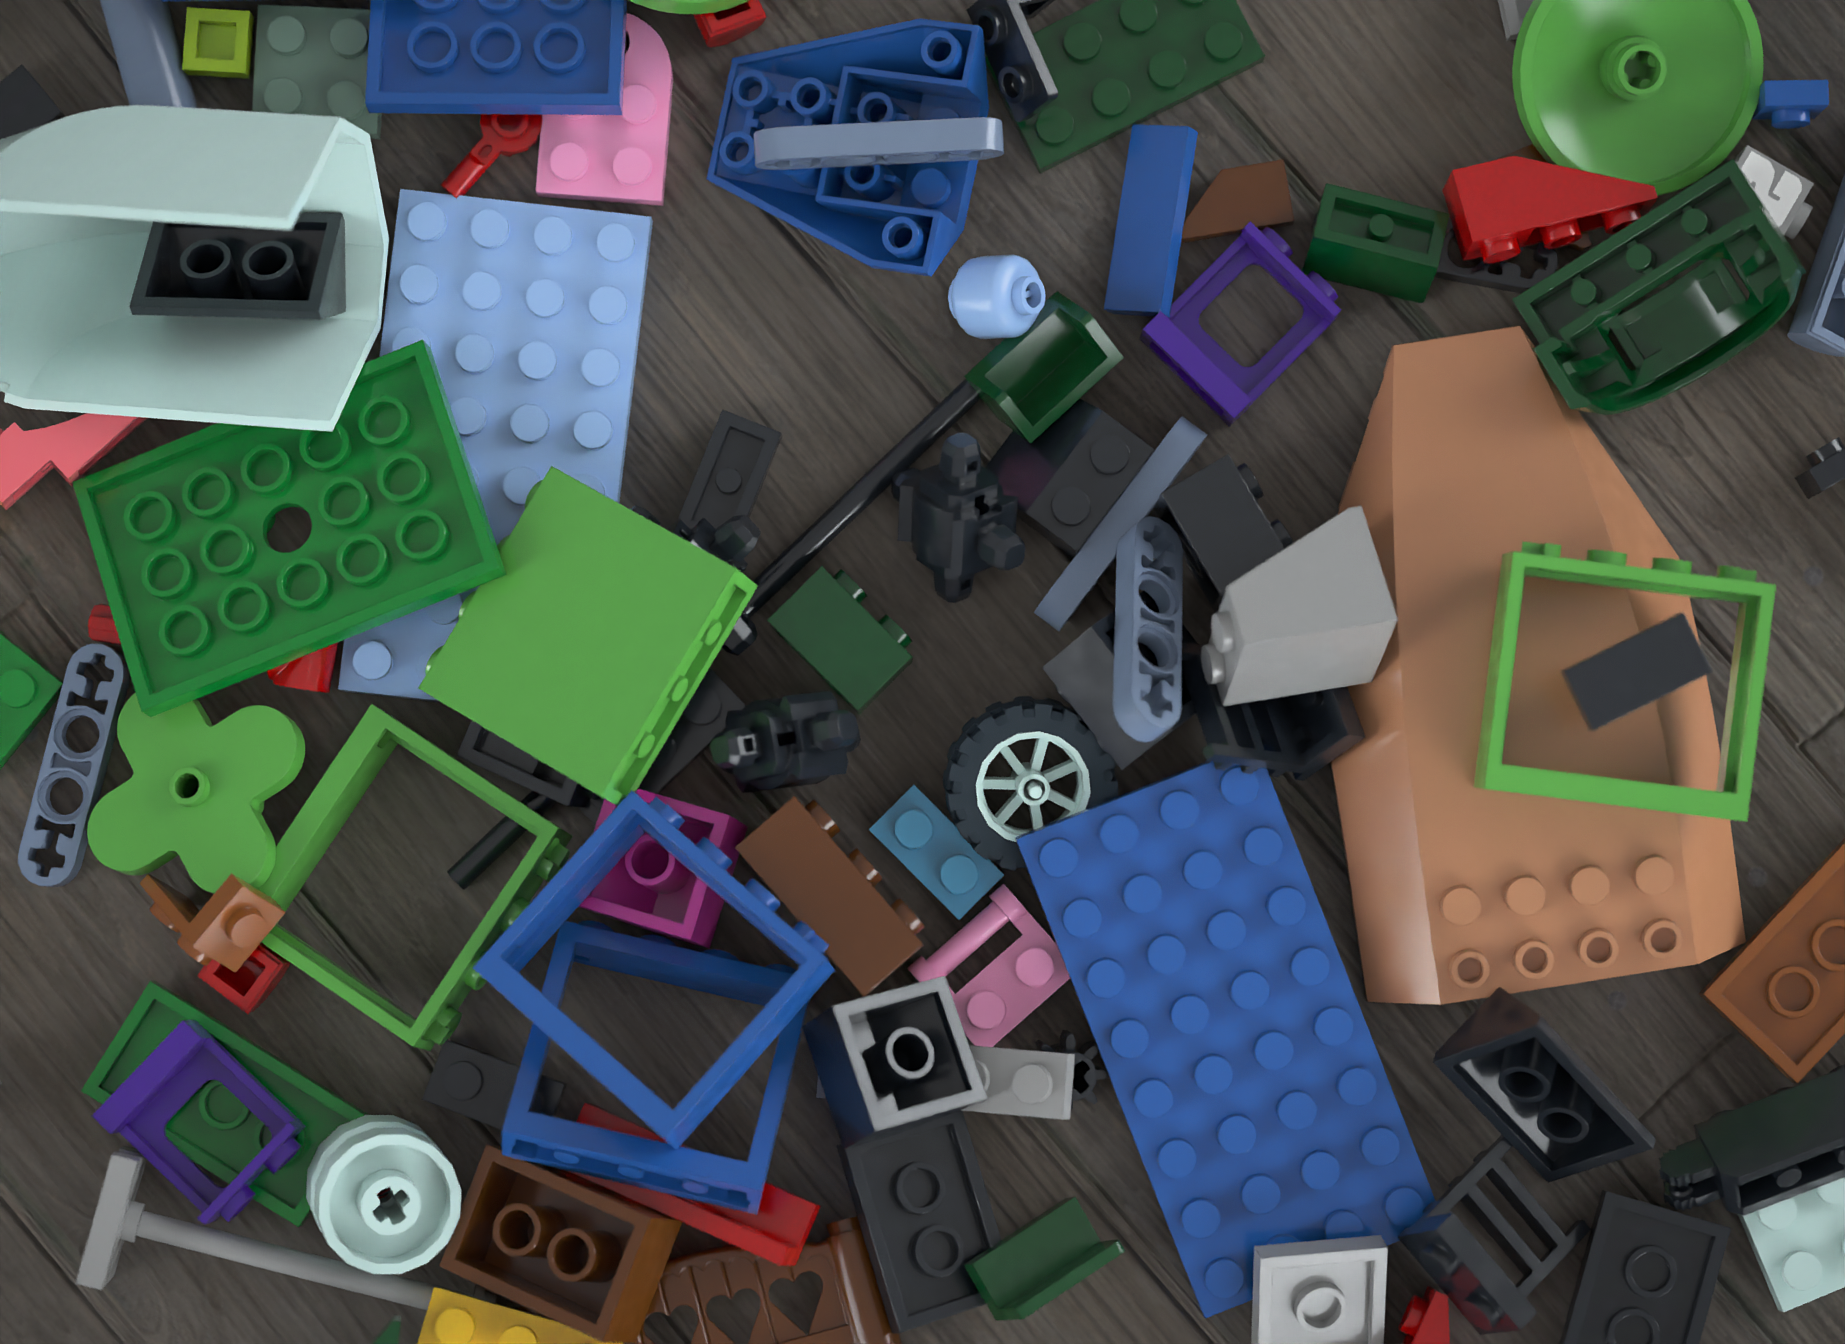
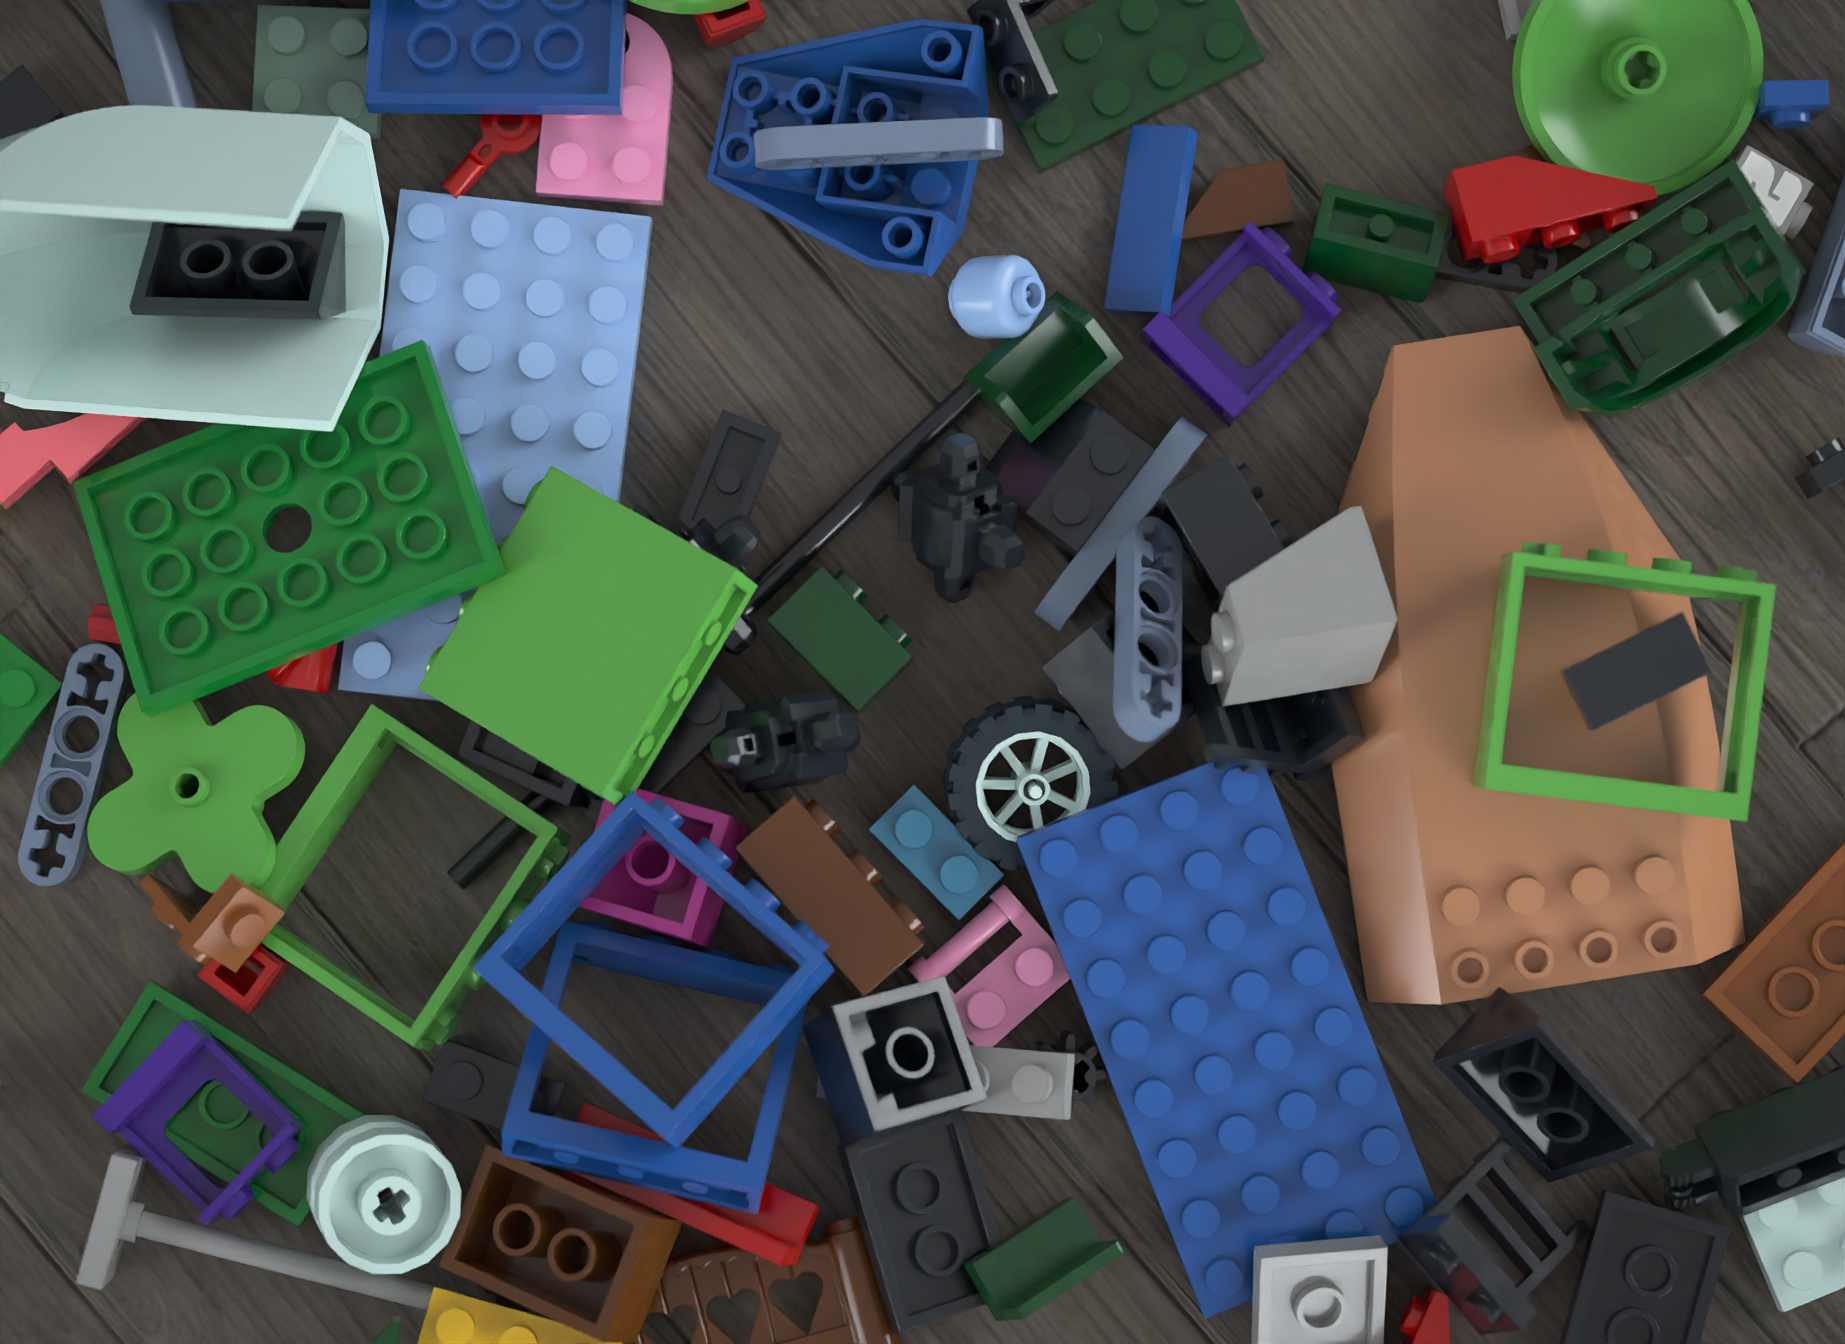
lime plate [182,7,254,79] -> none

